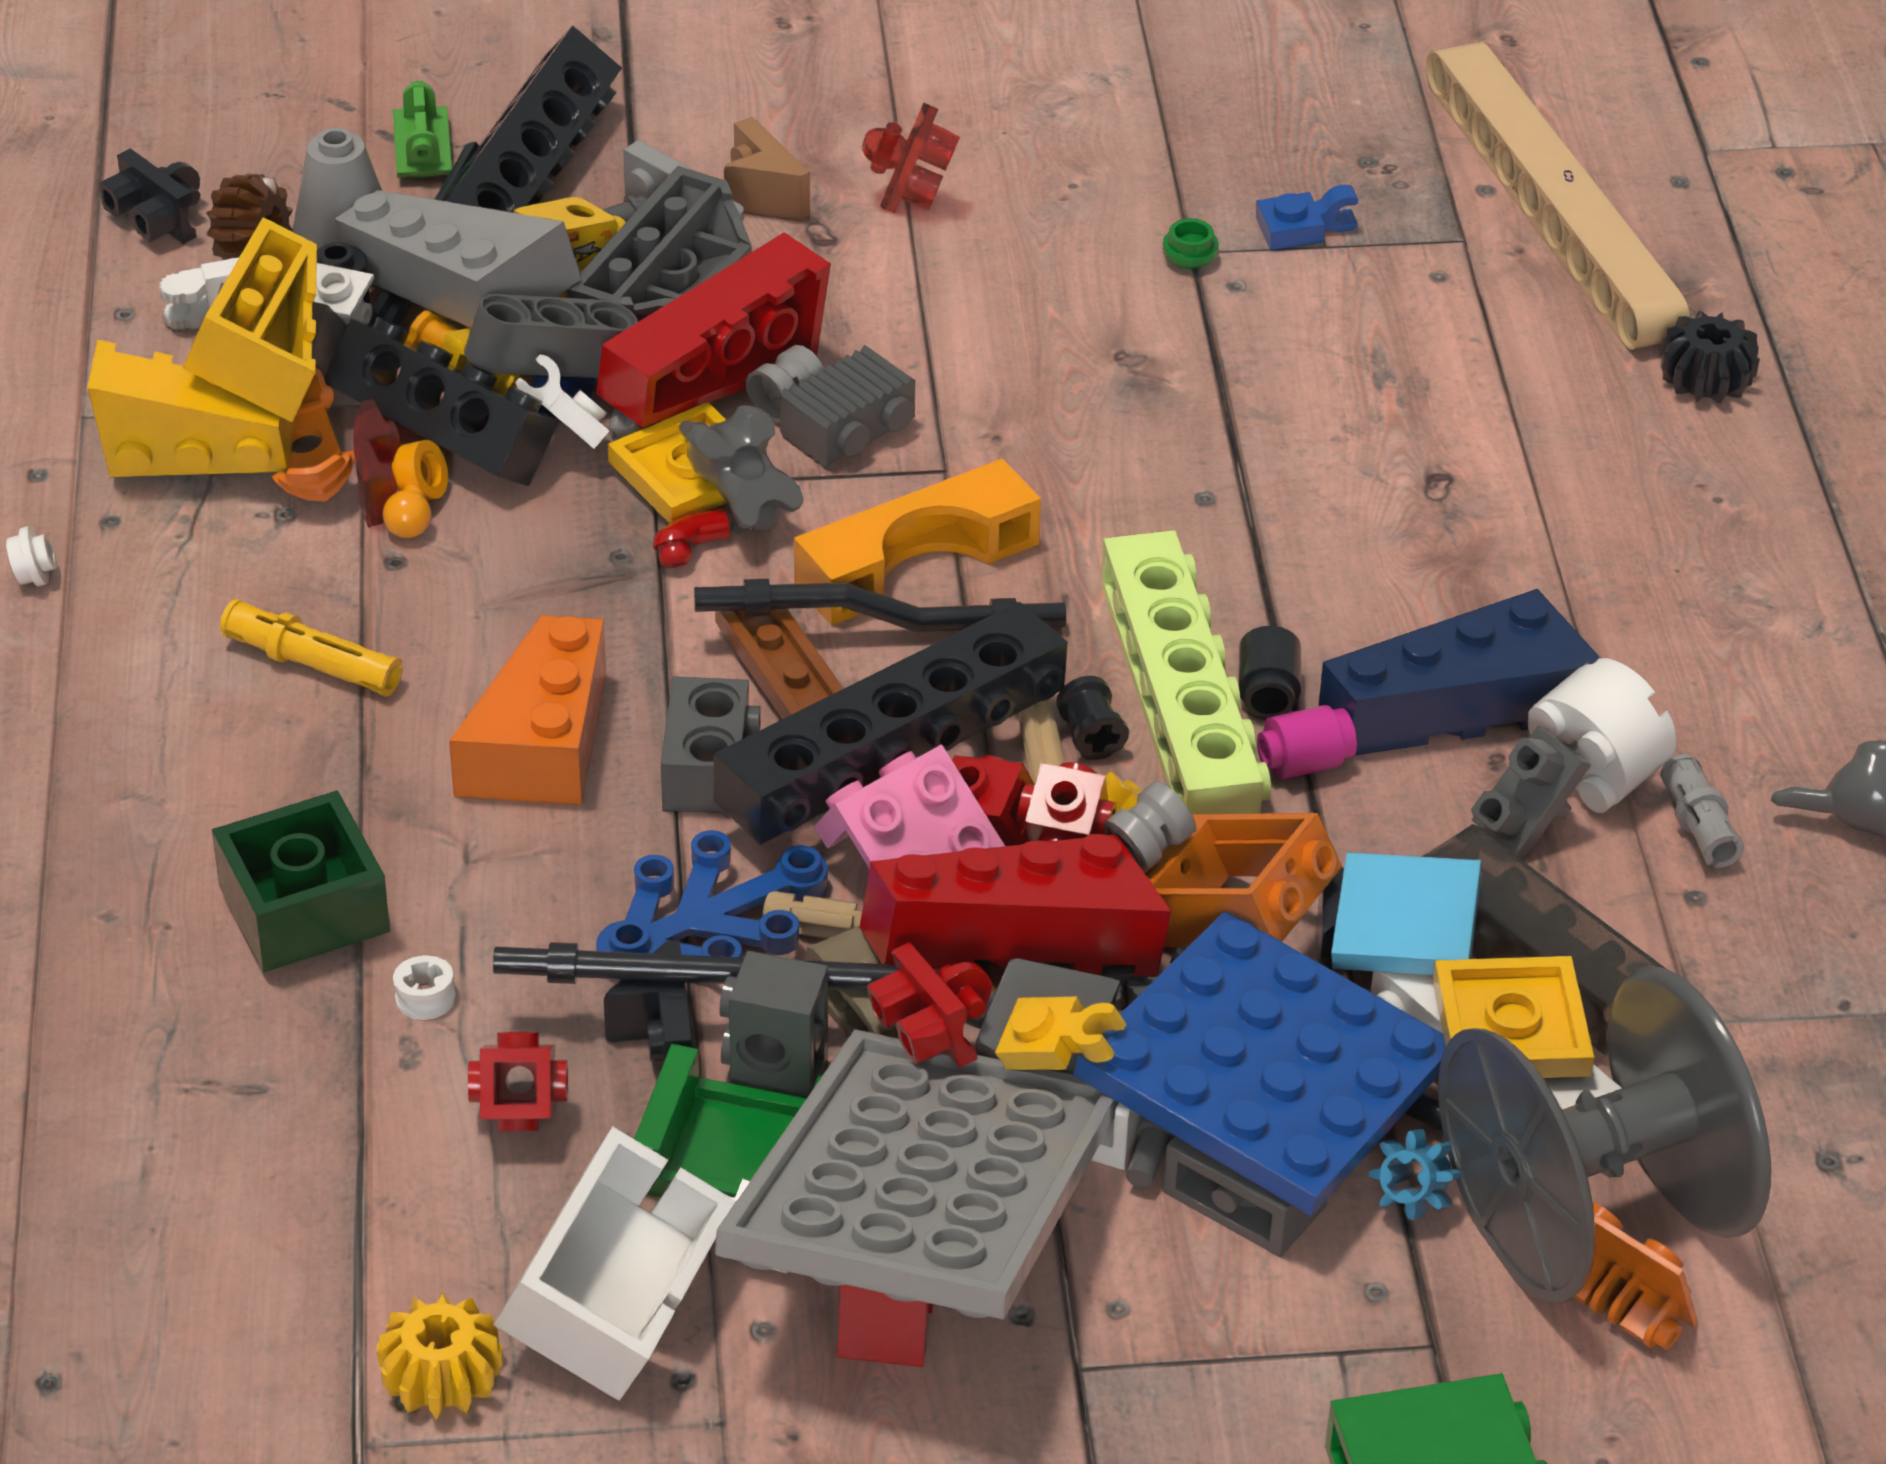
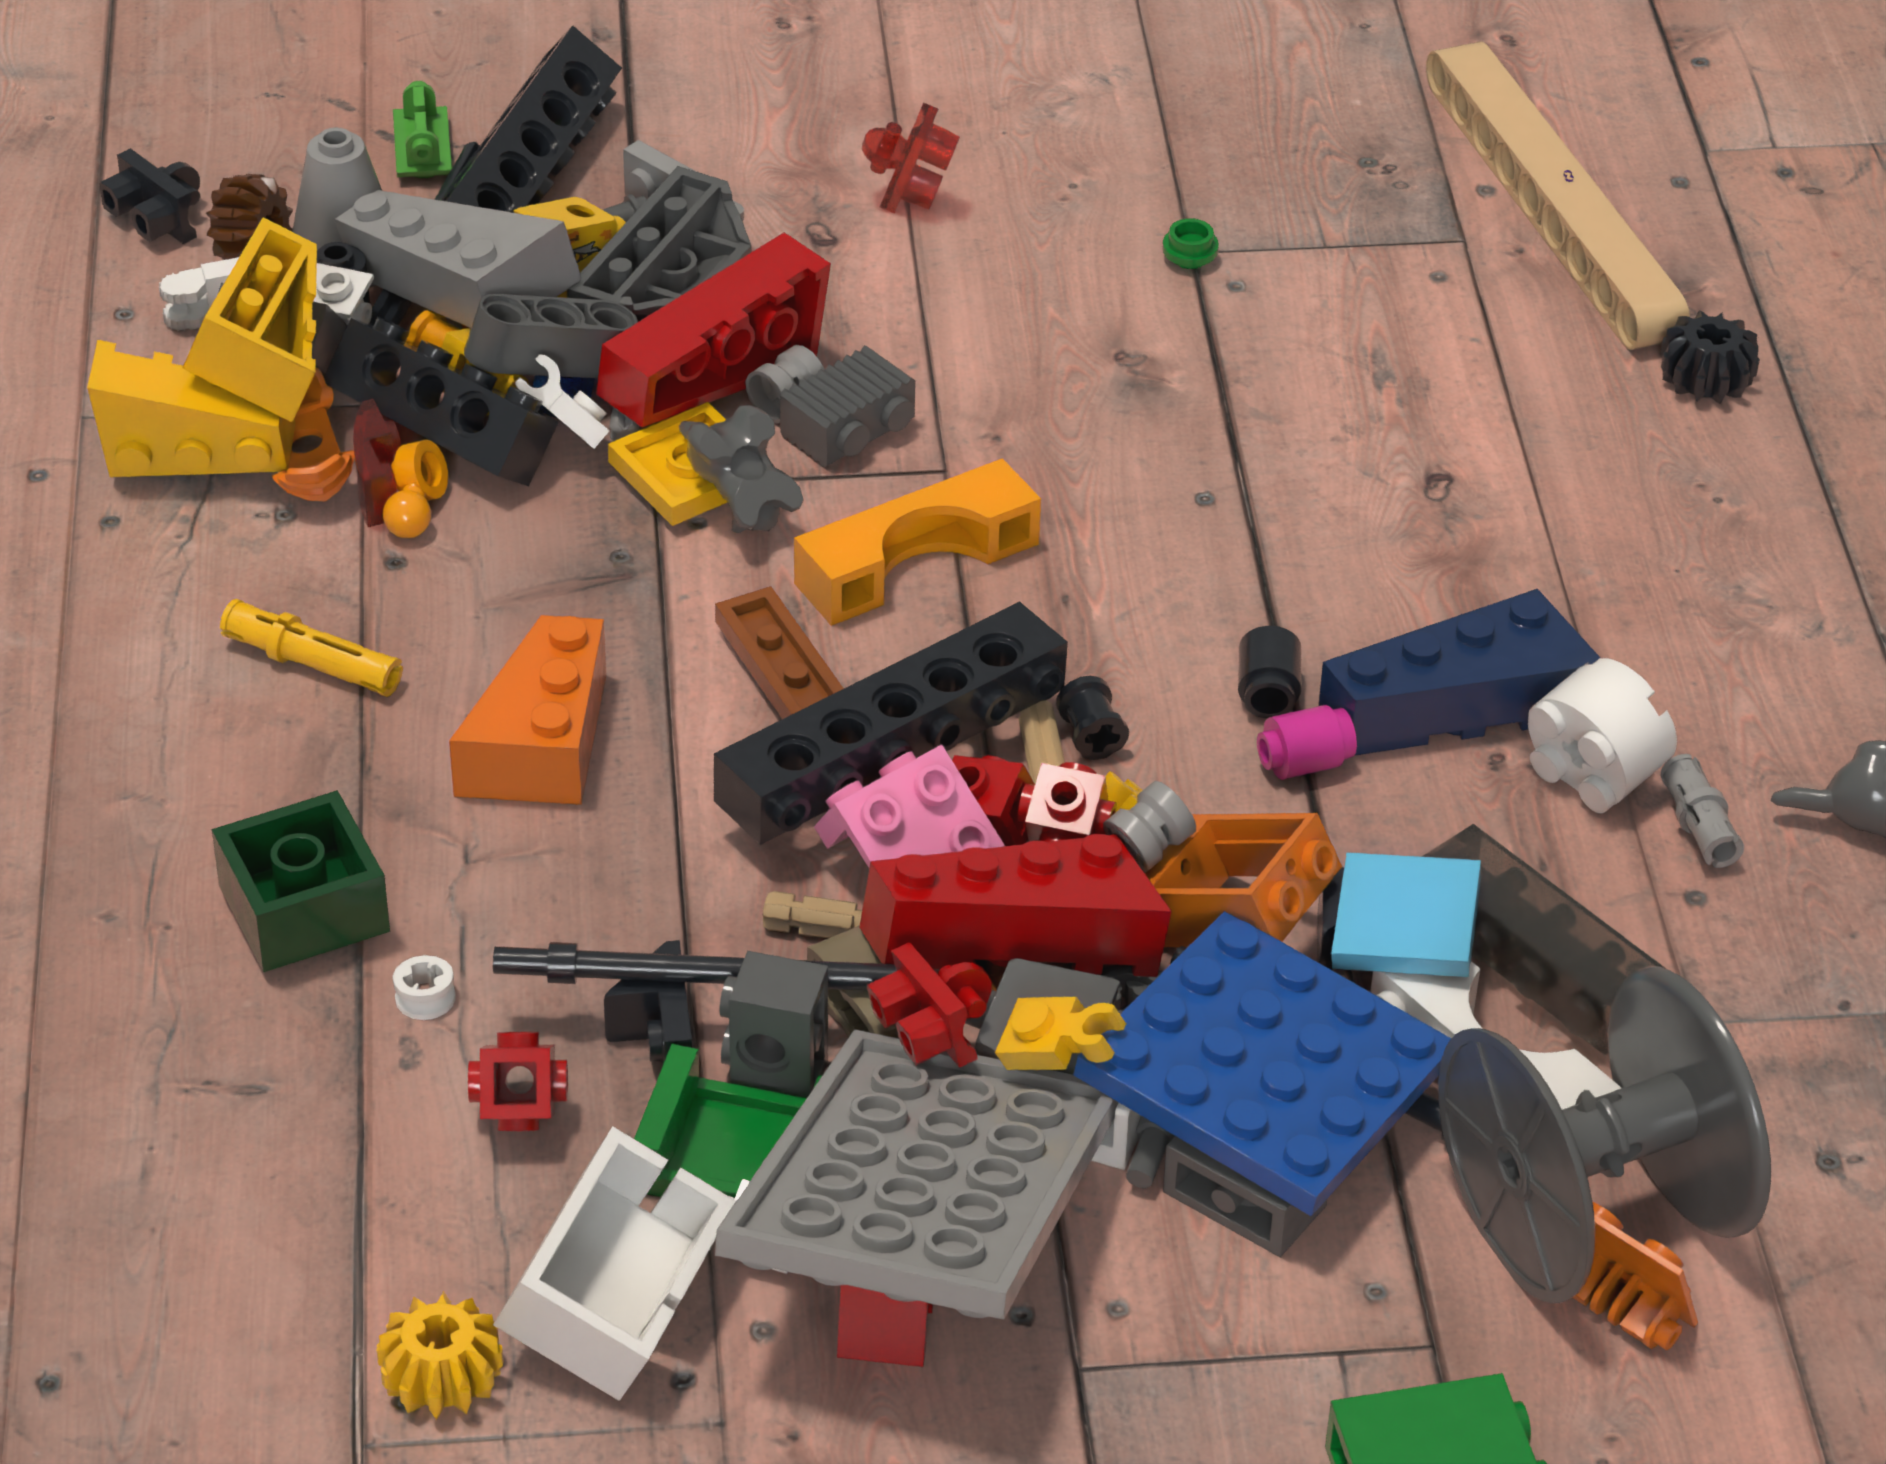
white plate [6,525,57,587] -> none
blue plant [596,830,828,980] -> none
red arm [653,508,730,568] -> none
dark grey brick [661,676,761,814] -> none
black bar [694,579,1066,632] -> none
medium nougat slope [724,117,810,221] -> none
yellowish green brick [1101,530,1271,814] -> none
blue plate [1256,185,1358,251] -> none
dark azure gear [1369,1129,1463,1220] -> none
yellow plate [1433,956,1594,1078] -> none
dark grey hips [1471,725,1591,860] -> none

